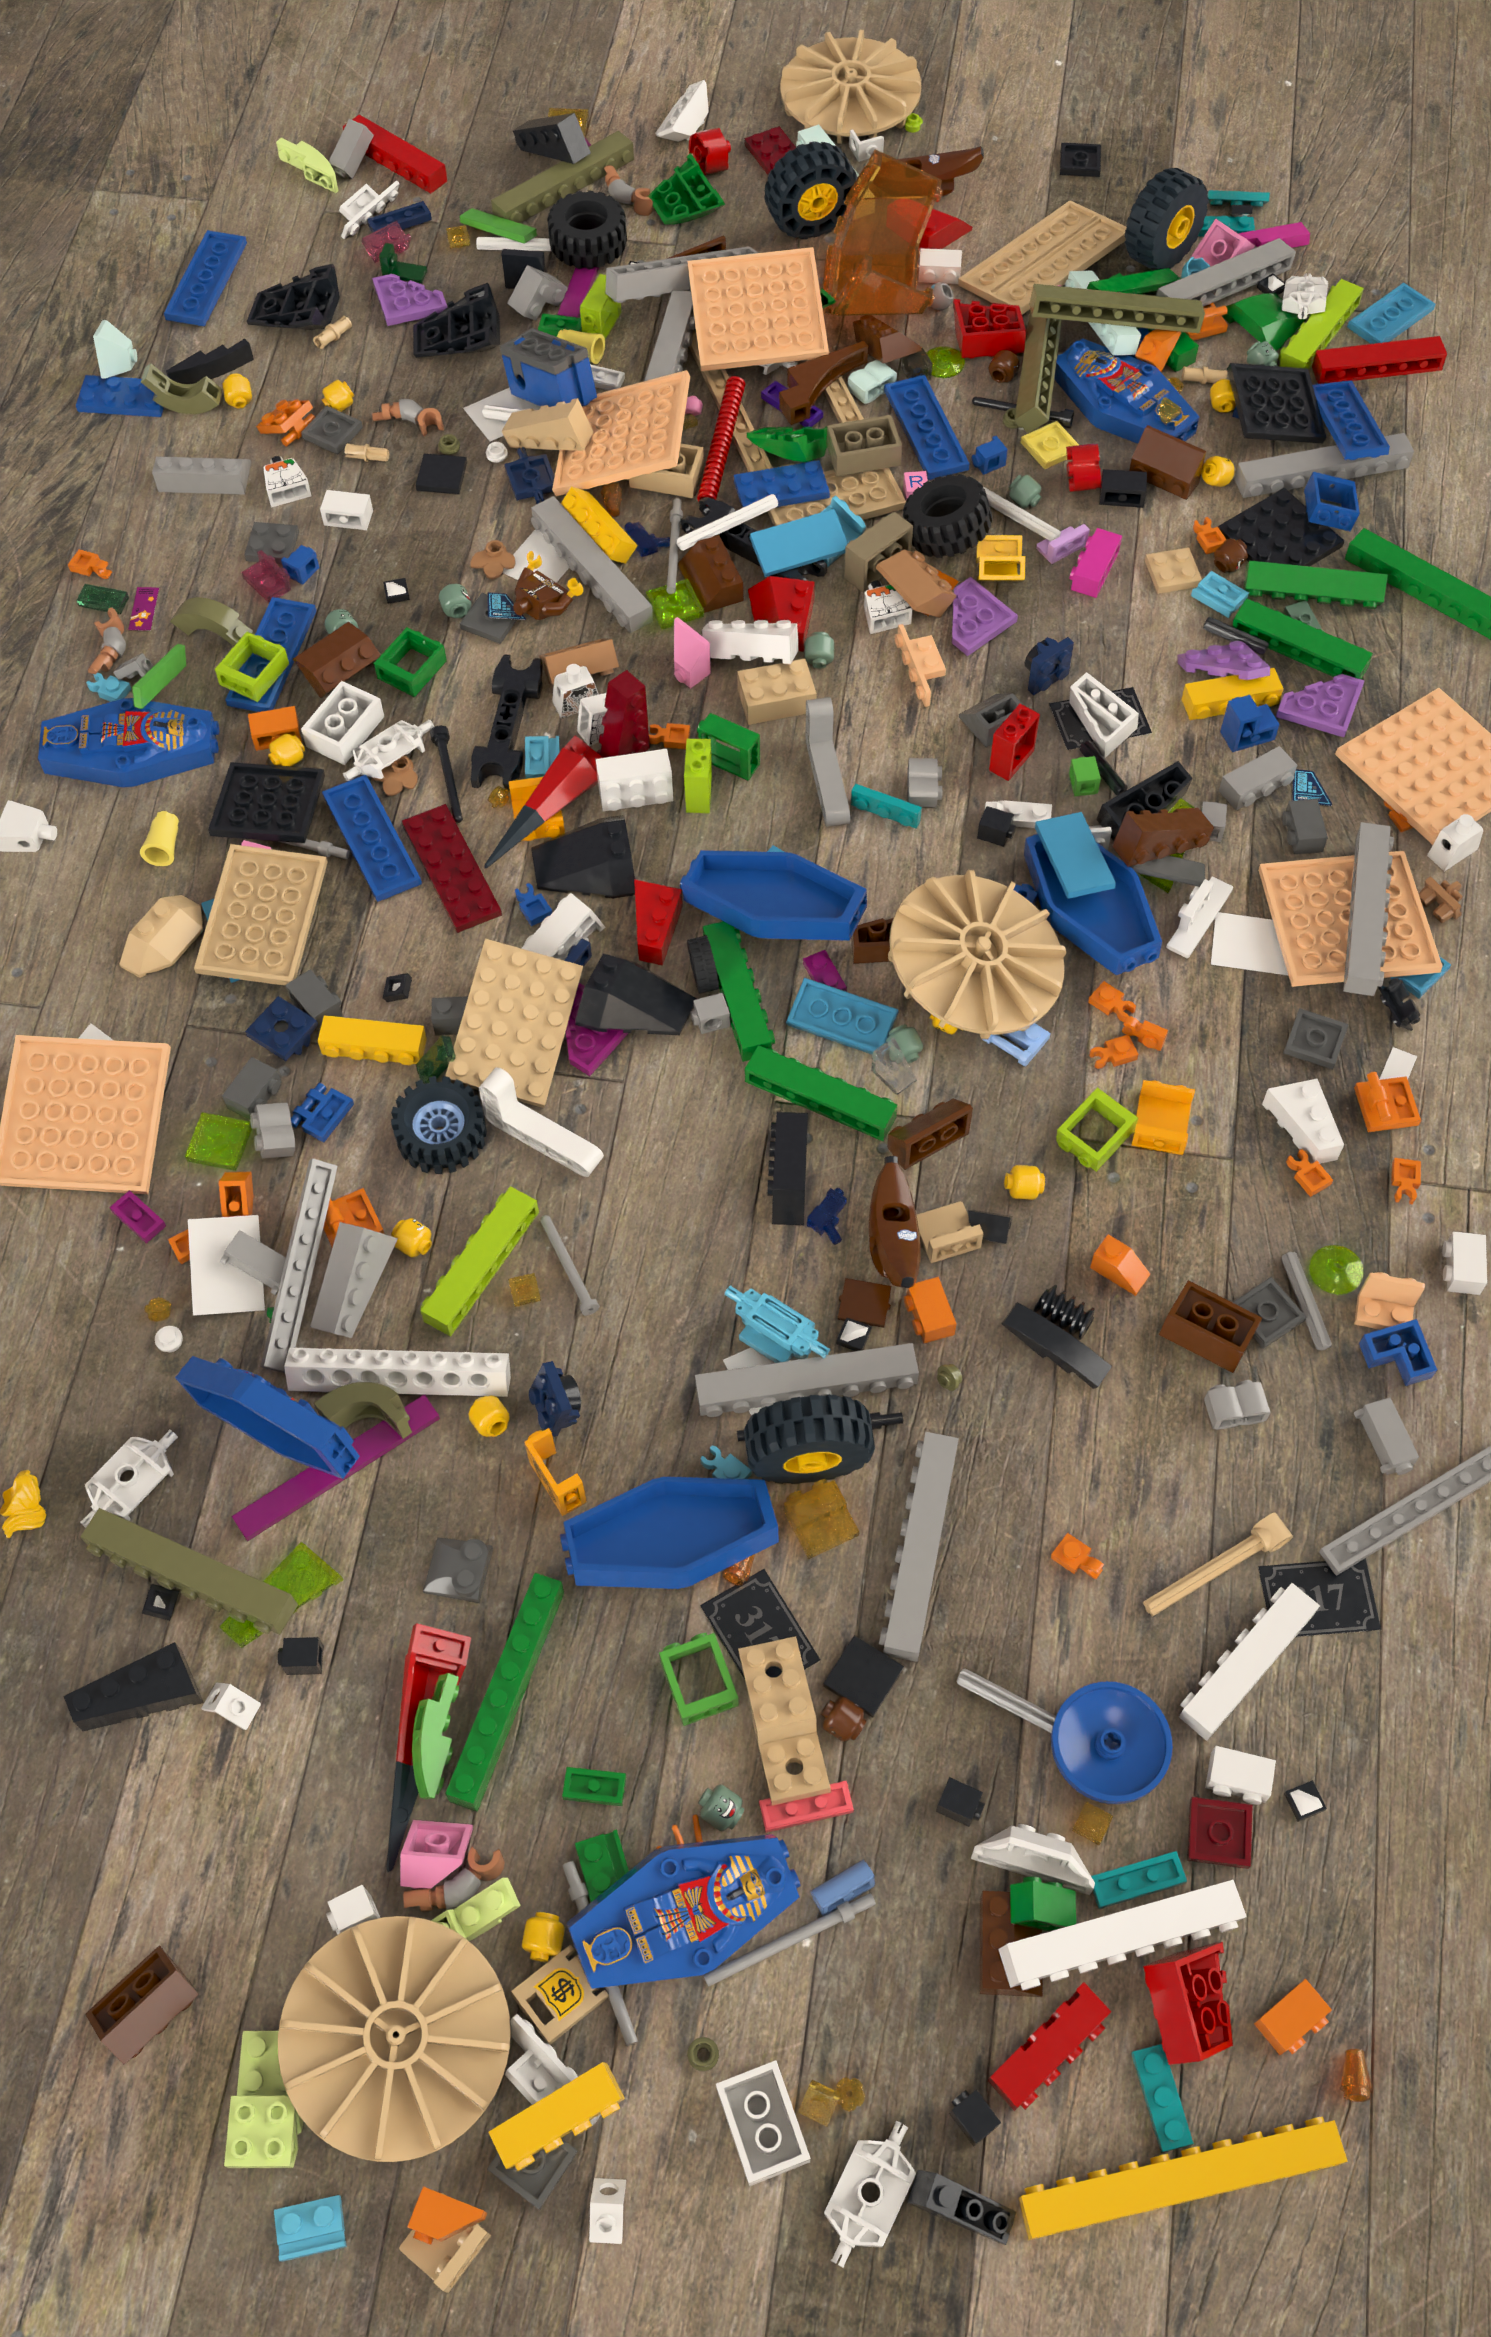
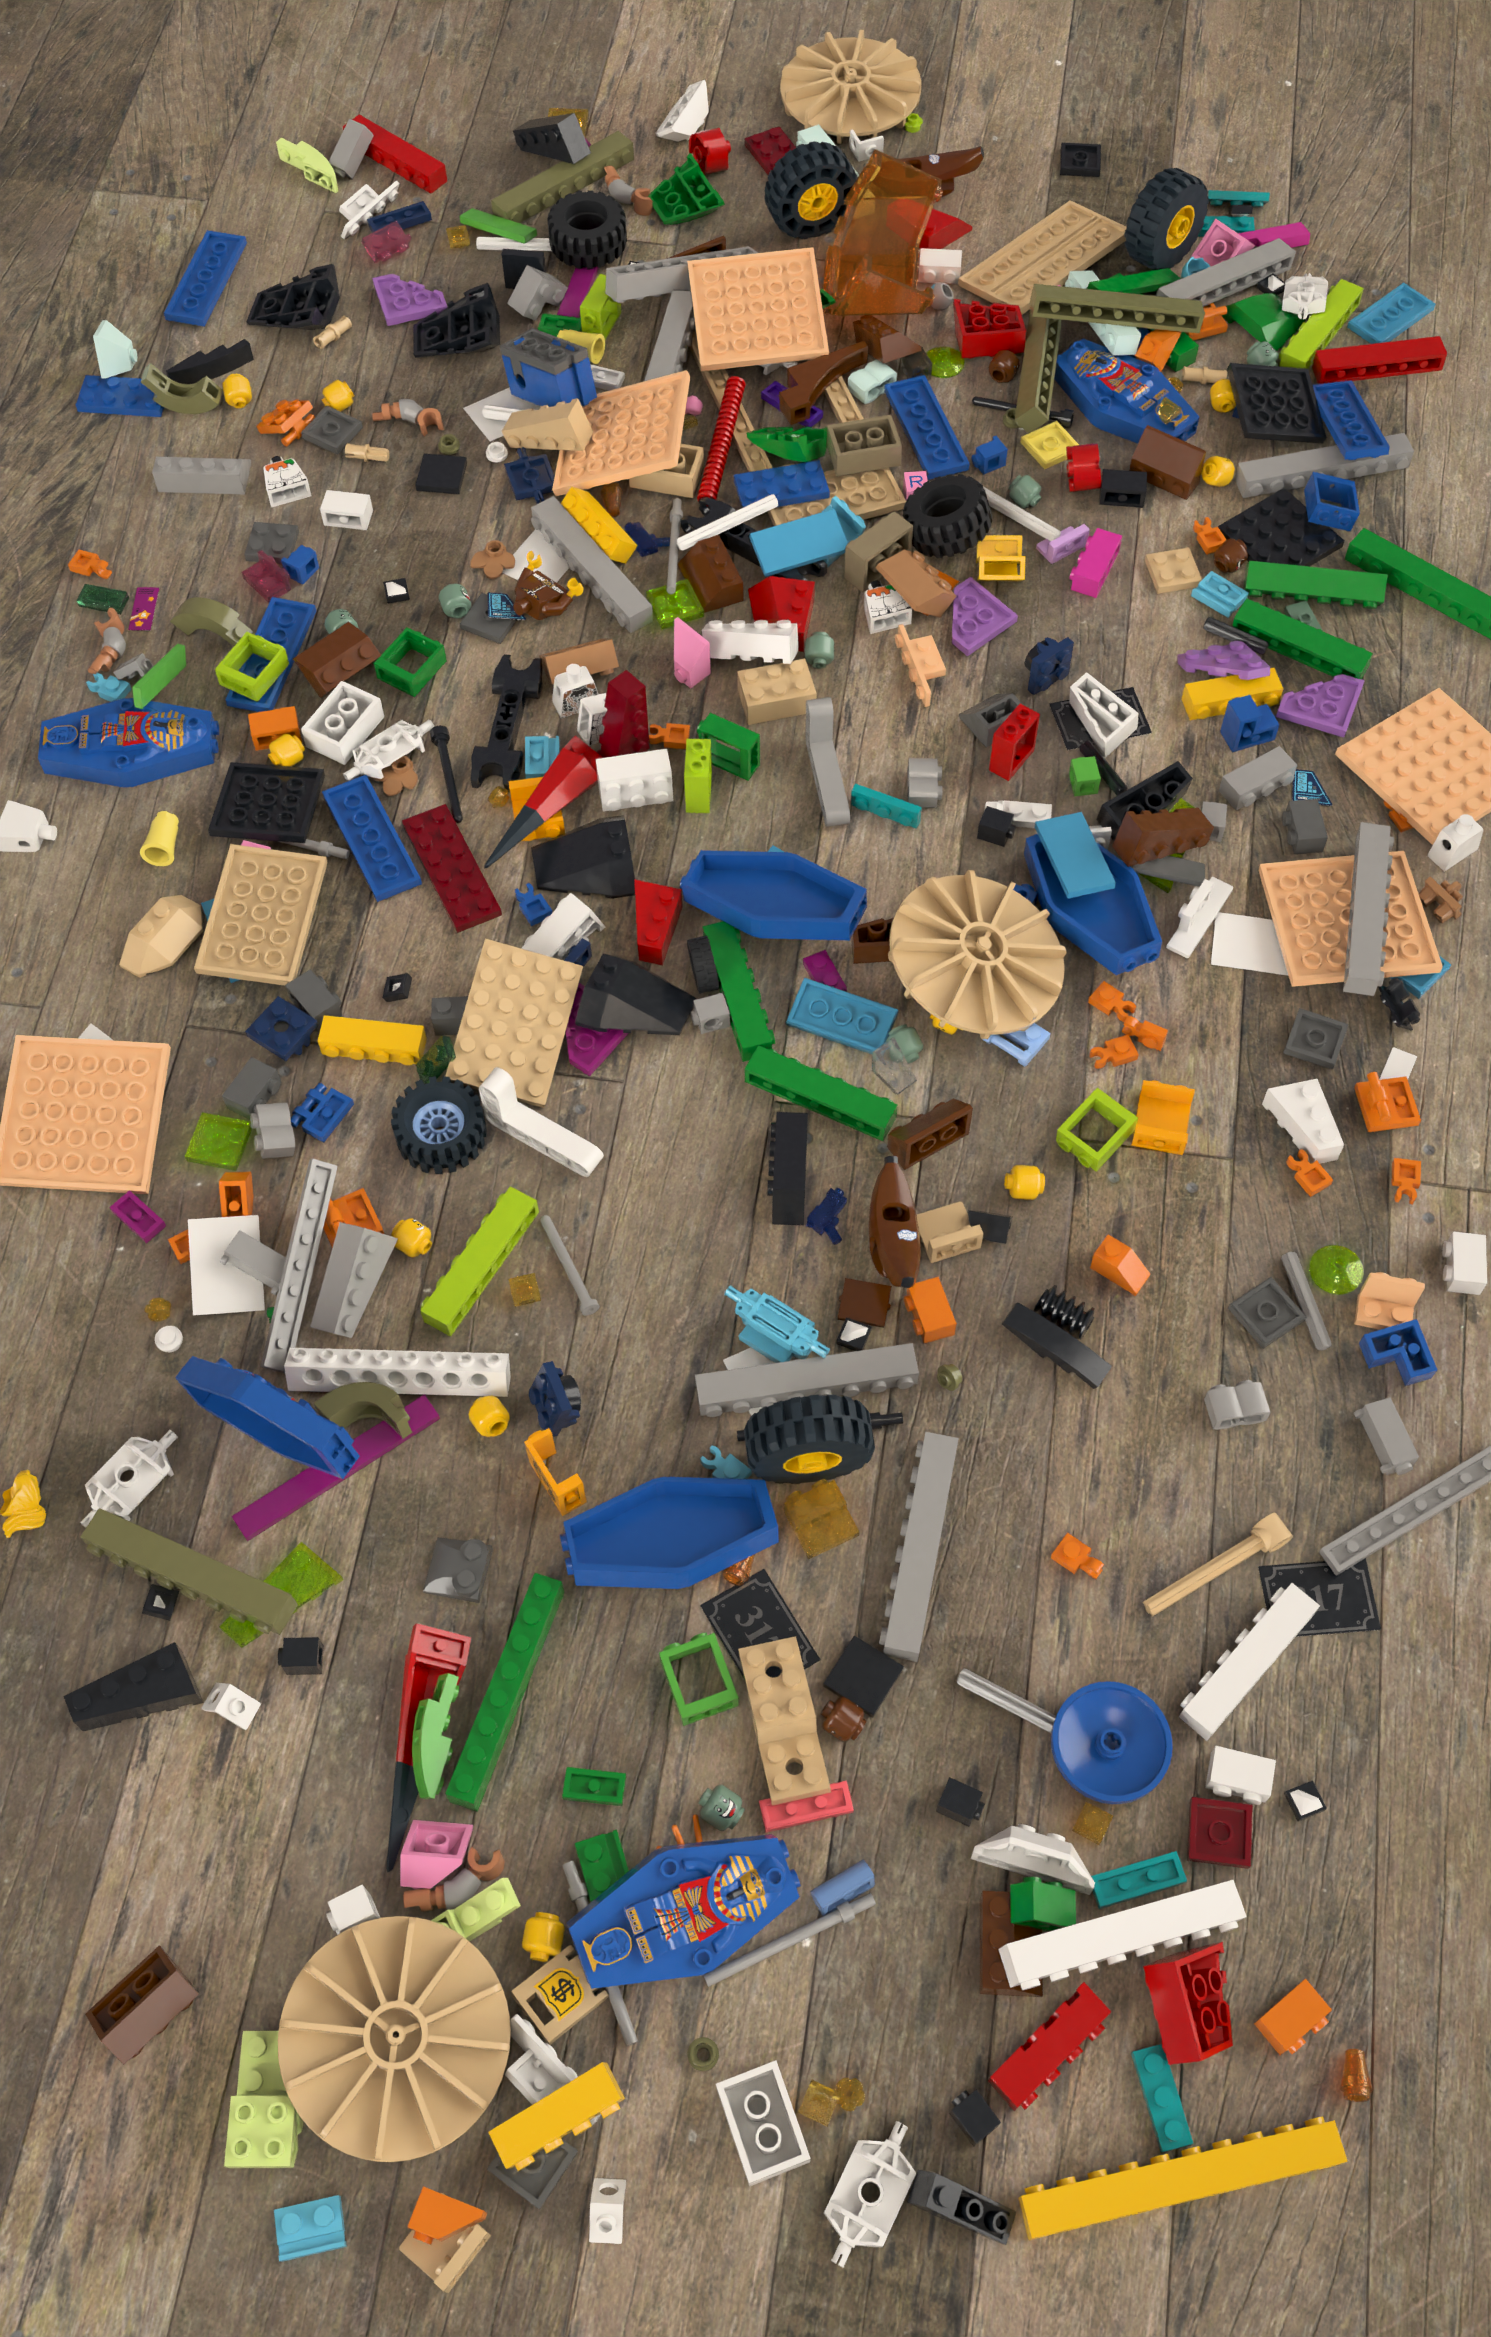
dark green bracket [379,243,427,283] -> none
reddish brown slope [1159,1280,1262,1373] -> none

